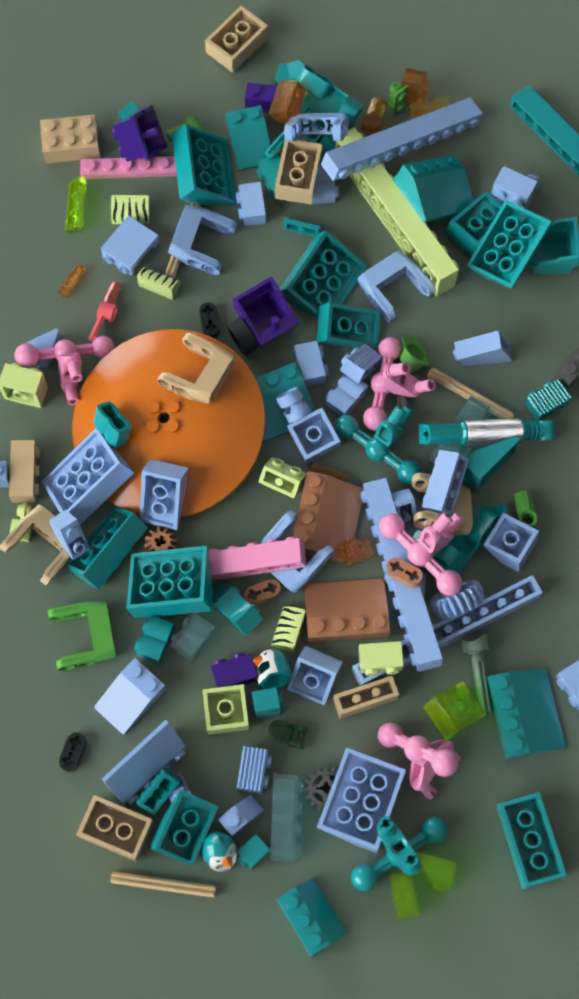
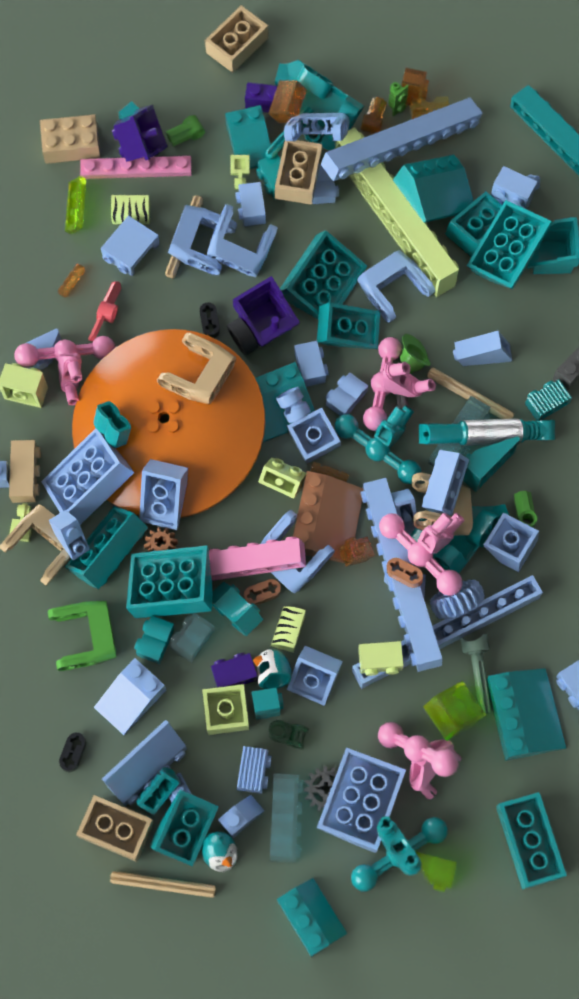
yellowish green brick [137,267,181,300] -> none
teal slope [172,124,236,205] -> none
teal brick [237,834,270,869] -> none
teal slope [284,217,323,237] -> none
nougat slope [304,578,390,643] -> none
tan brick [333,676,399,719] -> none
light blue brick [340,344,382,384] -> none
clear neon green brick [389,872,420,920] -> none
none -> light blue connector [207,204,278,277]
none -> yellowish green plate [230,155,249,191]

